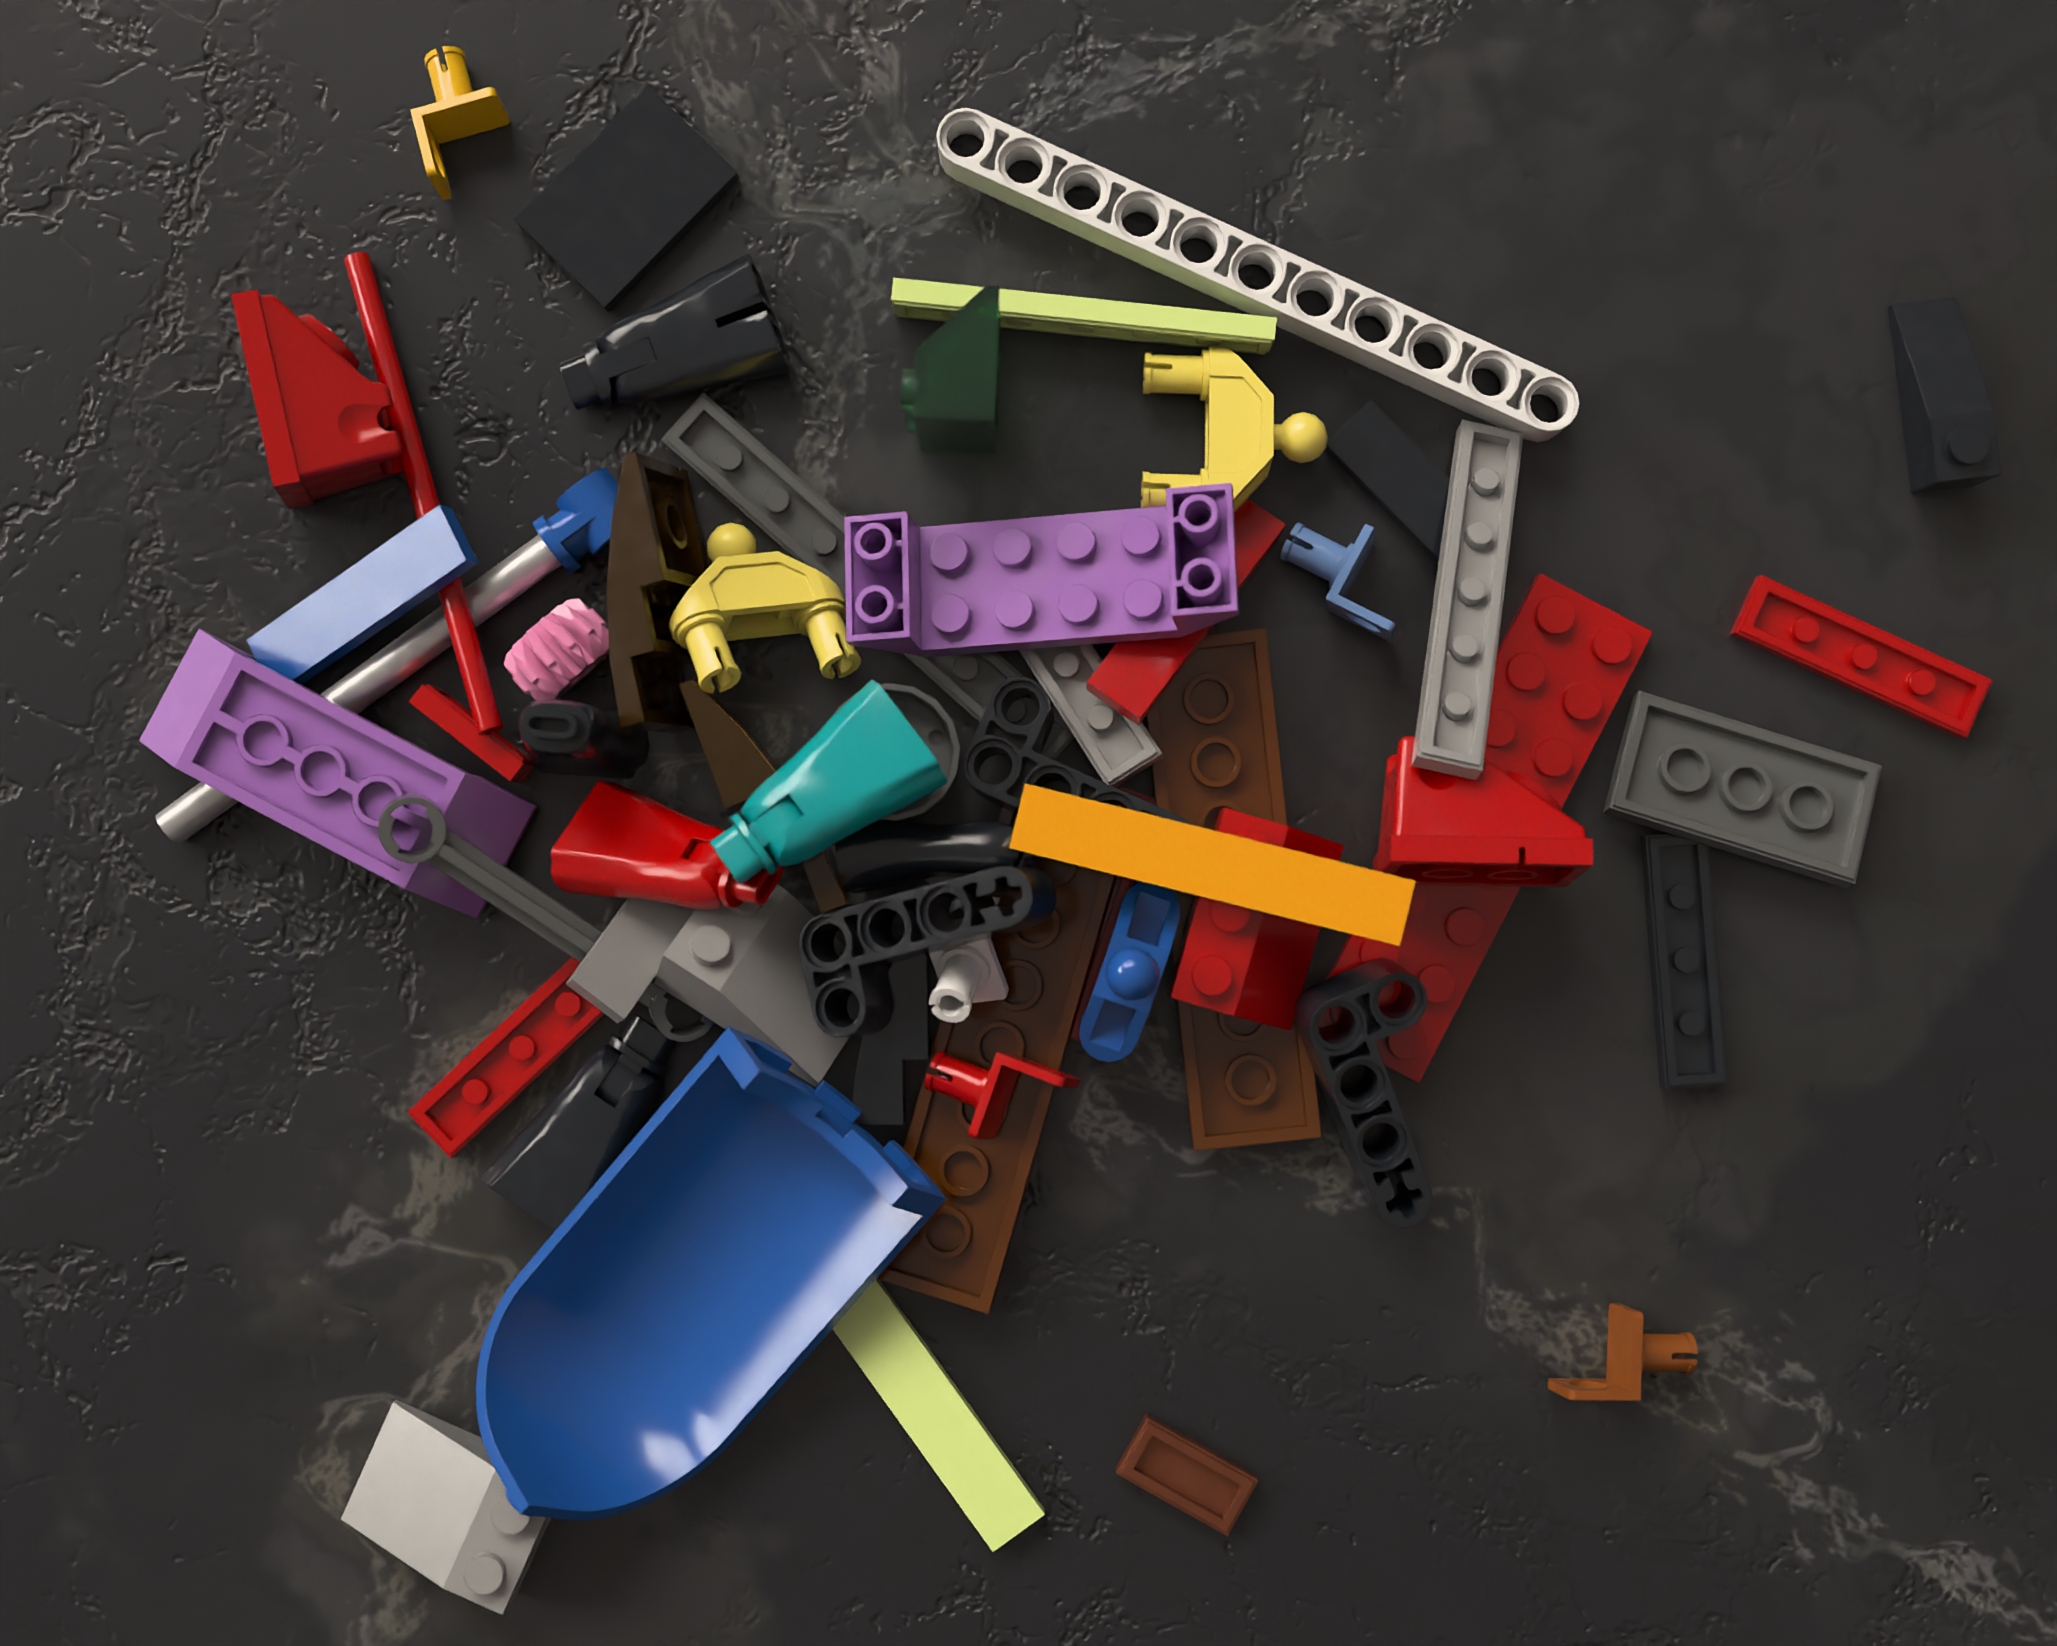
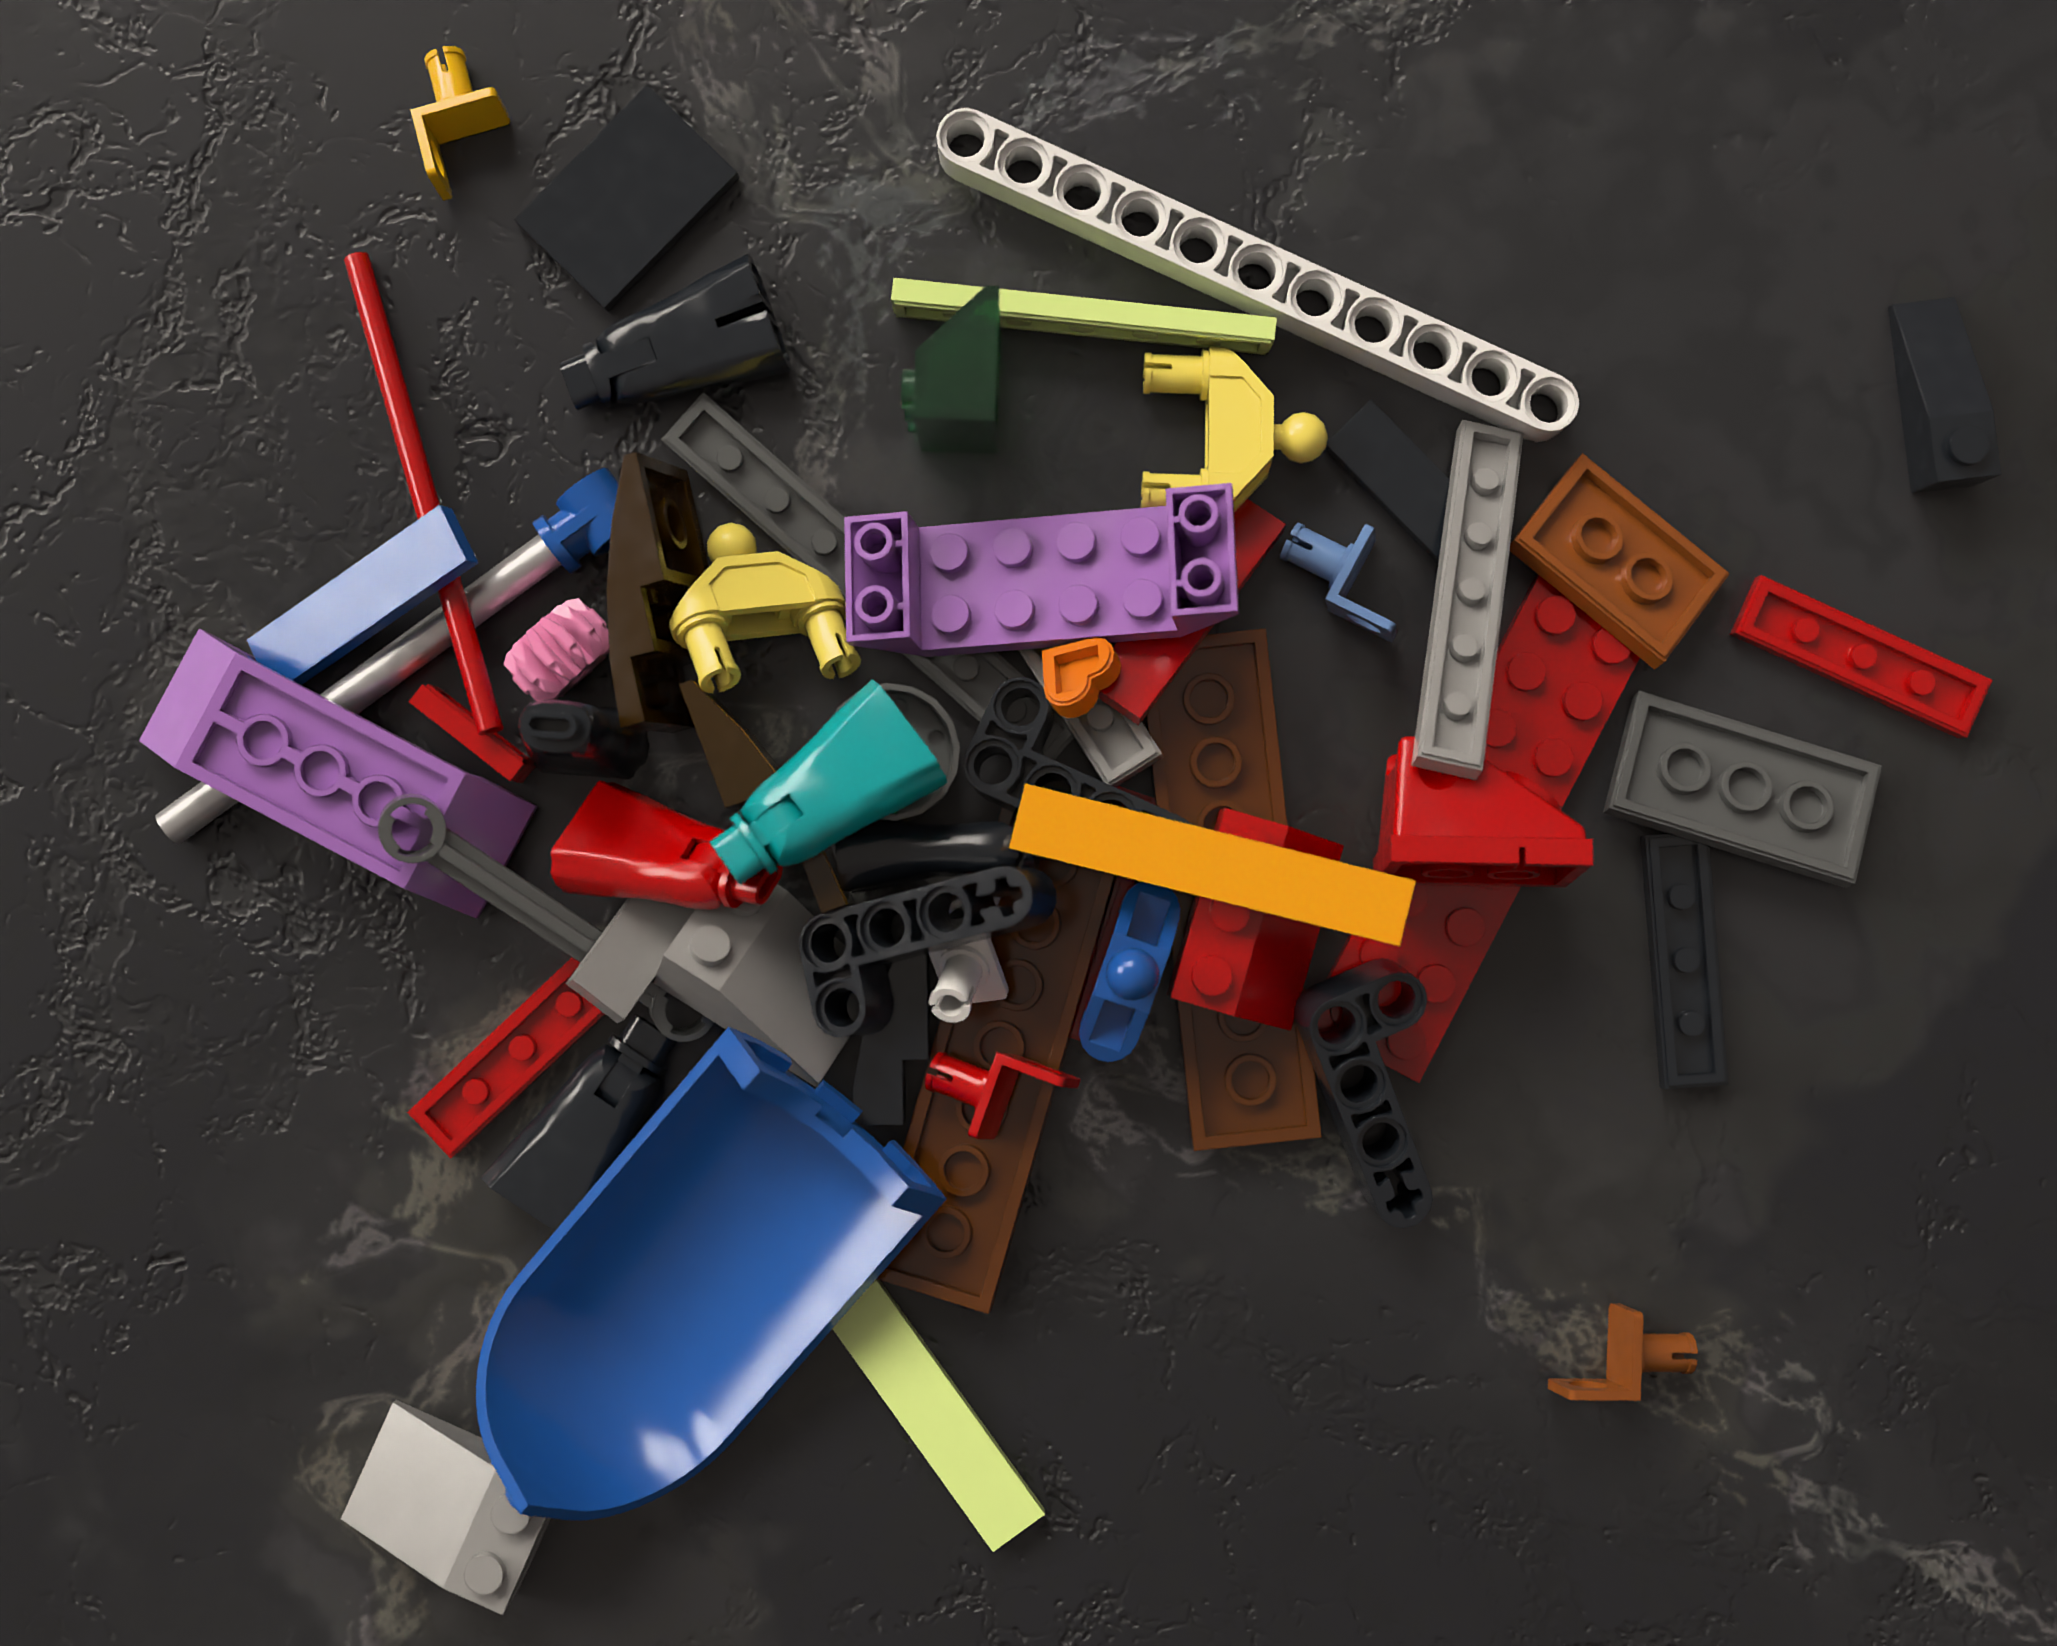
red piece [231,289,404,510] -> none
copper tile [1115,1413,1259,1536] -> none
none -> orange tile [1042,637,1121,718]
none -> dark orange tile [1509,453,1730,670]

